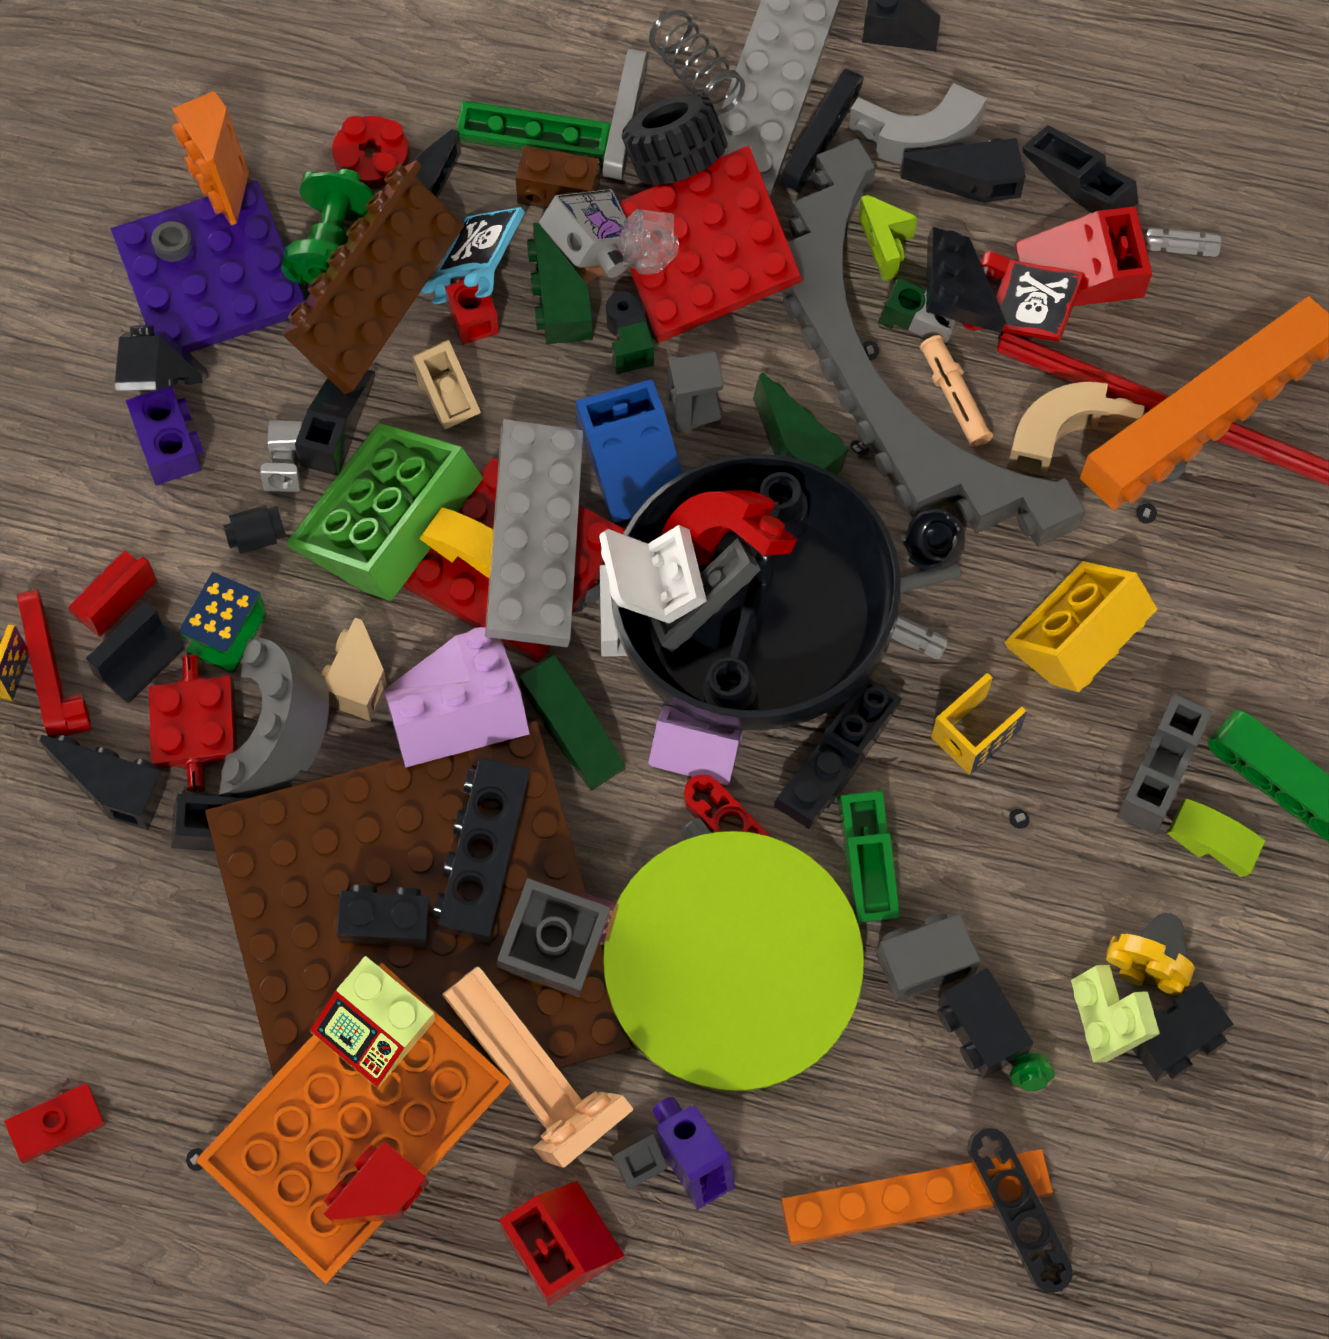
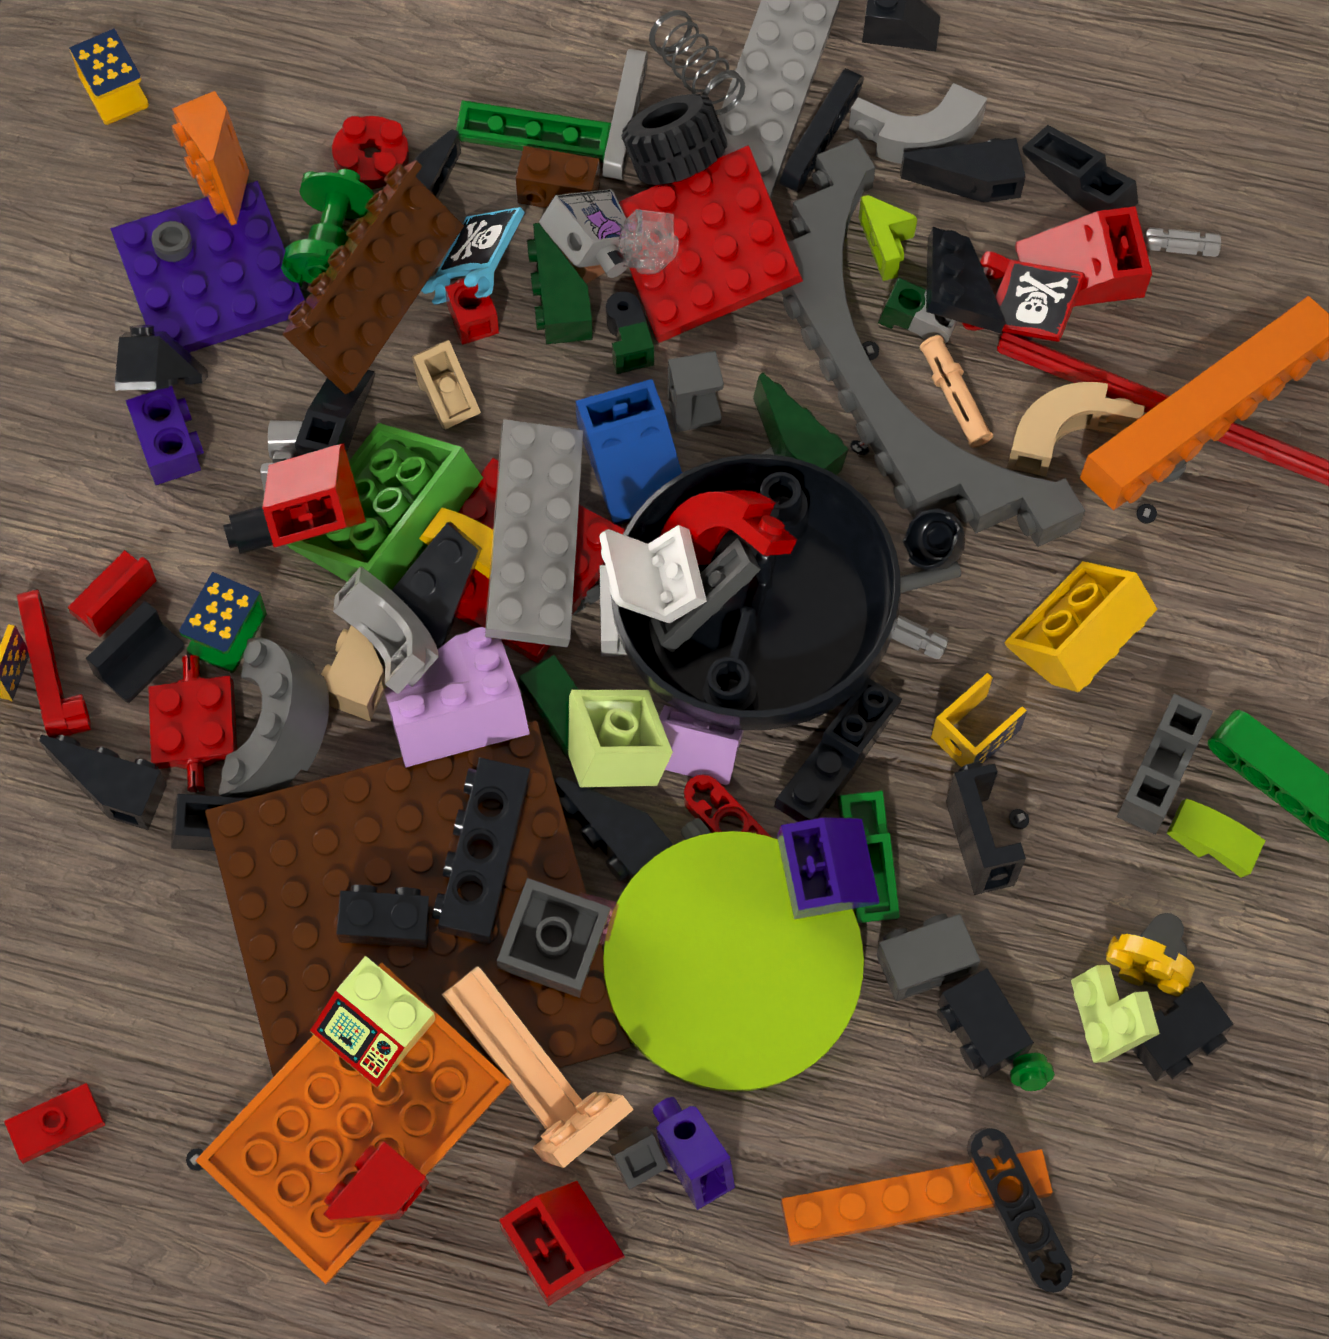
none -> piece [69,28,149,125]
none -> red slope [263,443,366,548]
none -> light grey arch [333,566,439,694]
none -> black wing [392,521,482,649]
none -> black slope [554,776,673,883]
none -> yellowish green slope [568,690,673,787]
none -> dark purple slope [777,817,880,919]
none -> black panel [946,762,1026,895]

